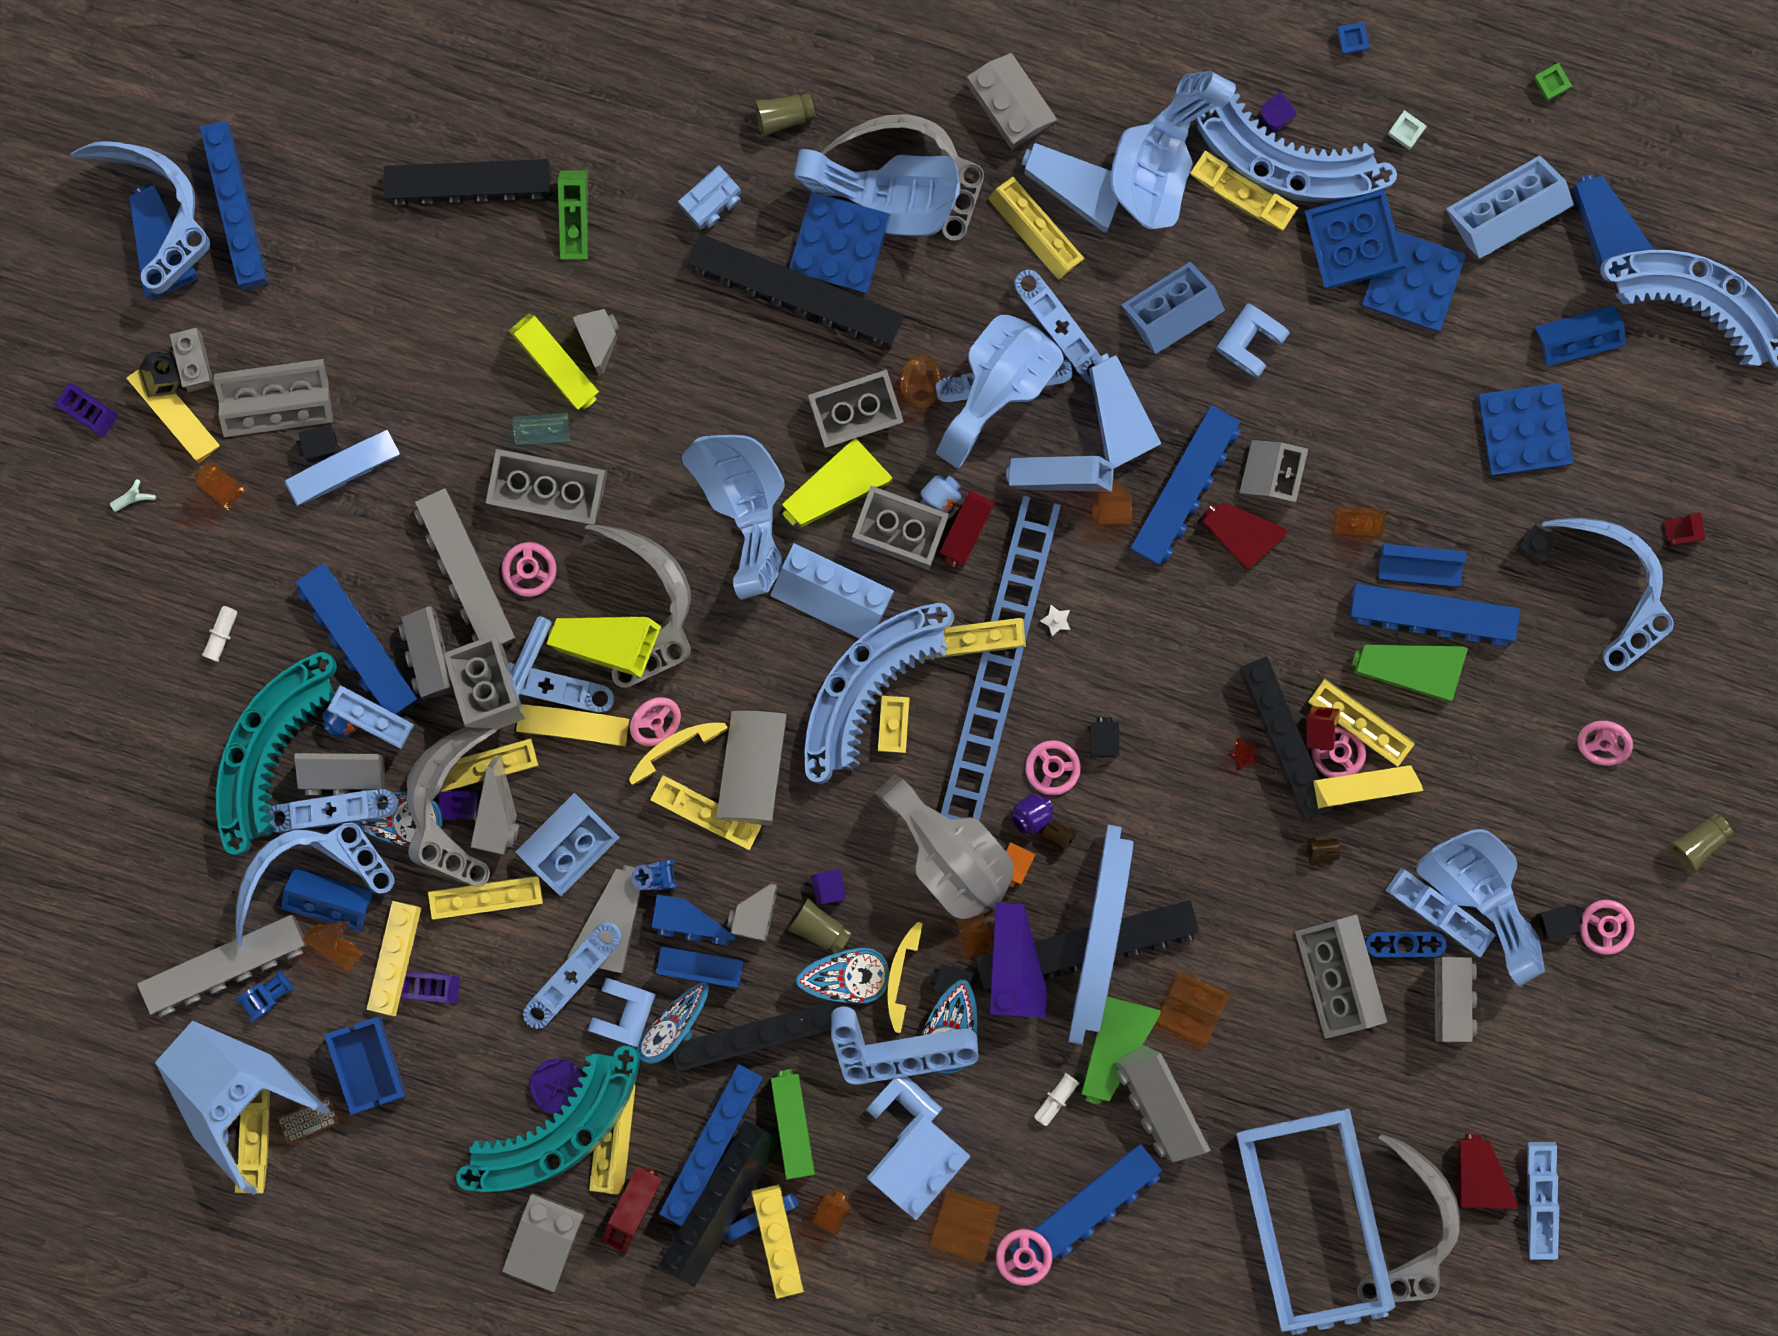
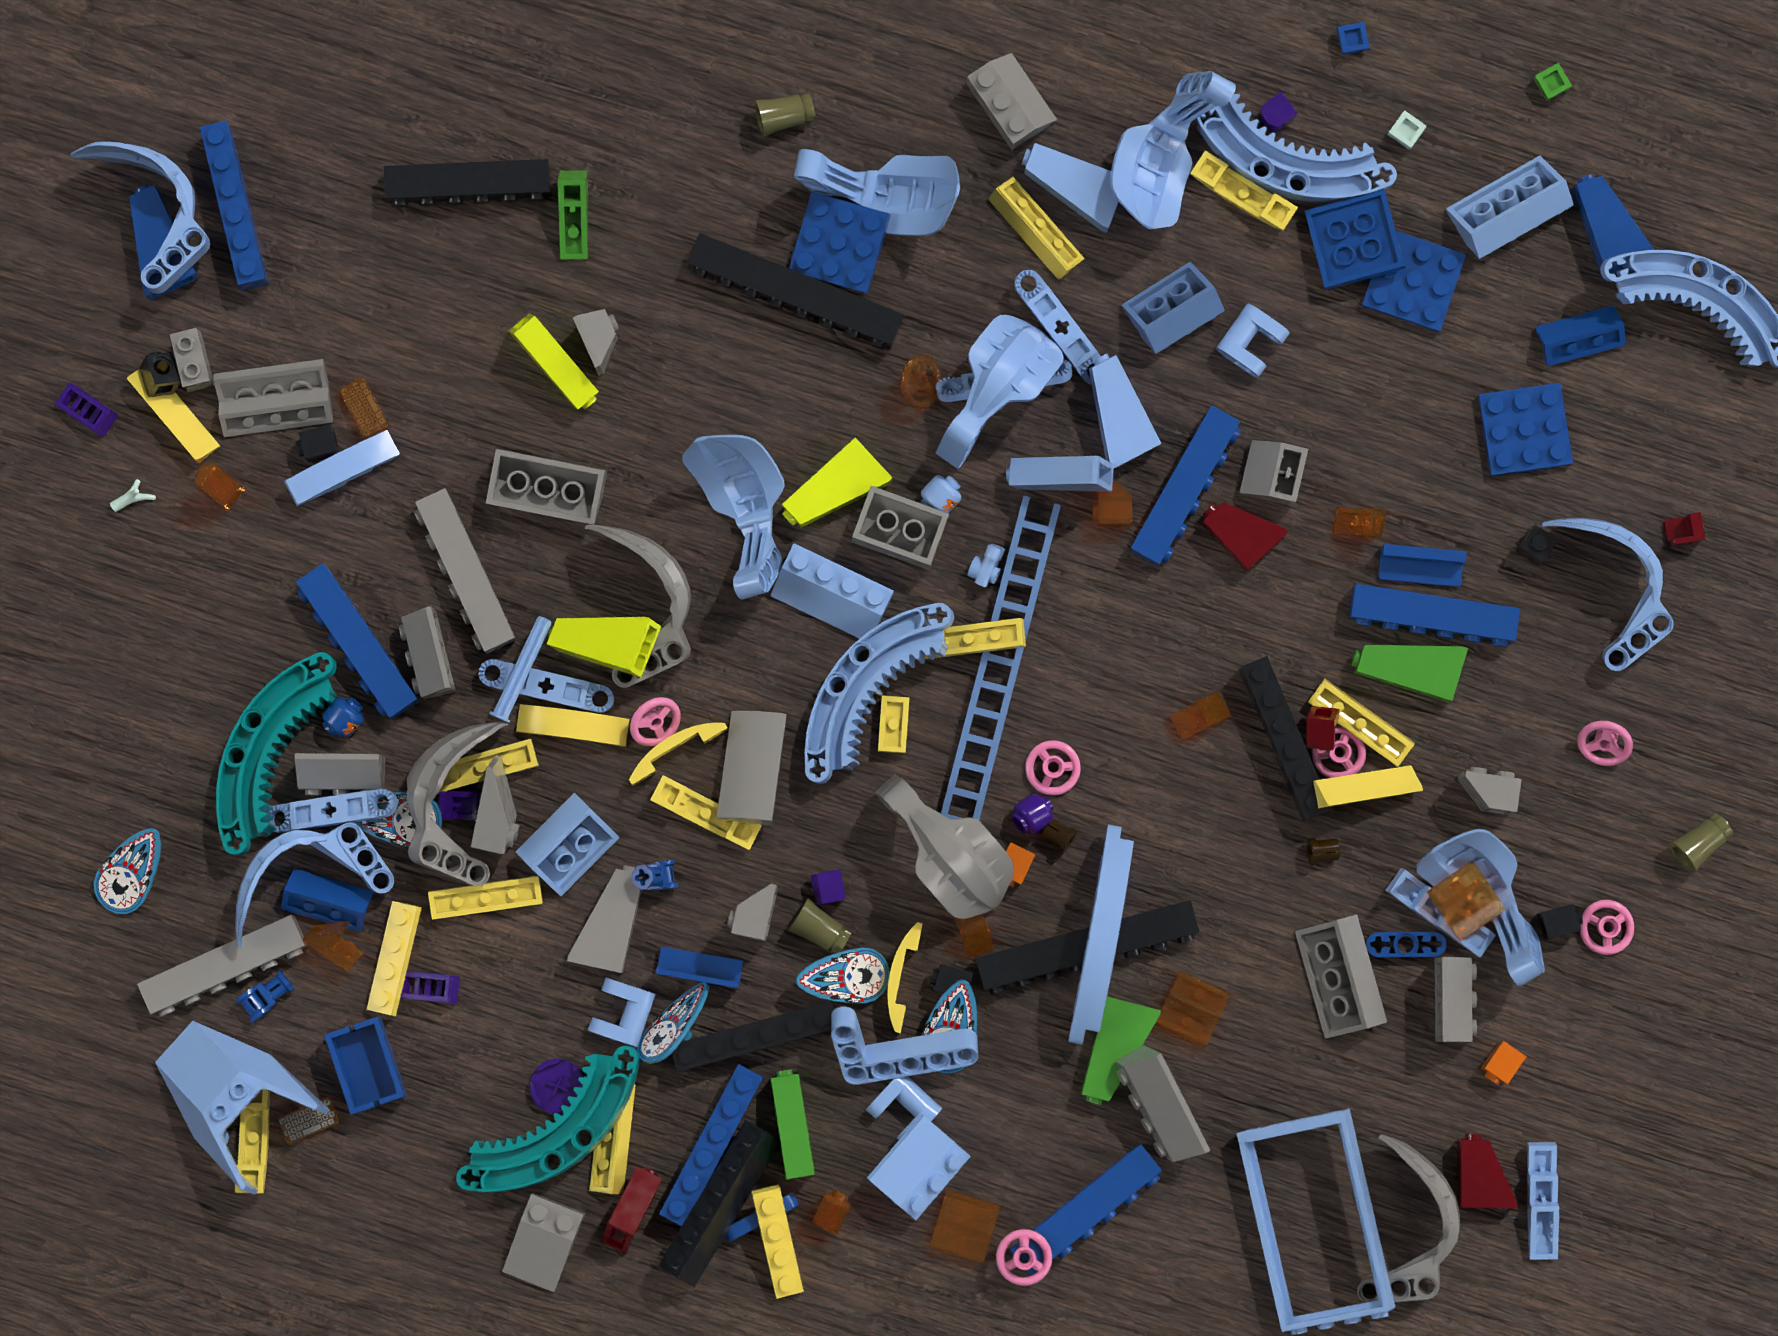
white axle [202,606,237,662] -> none
light blue tile [327,685,414,749] -> none
light grey slope [443,635,525,728] -> none
bright pink piece [502,542,557,597] -> none
clear light blue plate [513,413,570,445] -> none
light blue piece [523,922,621,1029] -> none
blue slope [652,895,736,946] -> none
light blue brick [678,166,741,230] -> none
light grey slope [807,370,904,448] -> none
light grey piece [821,114,984,241] -> none
dark red slope [939,490,995,569] -> none
dark purple wedge [989,902,1047,1018] -> none
white axle [1034,1073,1080,1126] -> none
white piece [1039,605,1071,636] -> none
black brick [1090,717,1119,757] -> none
clear red piece [1228,738,1256,770] -> none
none -> shield [94,828,161,914]
none -> clear orange tile [338,377,389,439]
none -> light blue plate [967,543,1005,587]
none -> clear orange slope [1170,691,1231,741]
none -> clear orange slope [1427,861,1506,941]
none -> light grey slope [1458,767,1522,815]
none -> orange brick [1481,1041,1526,1086]

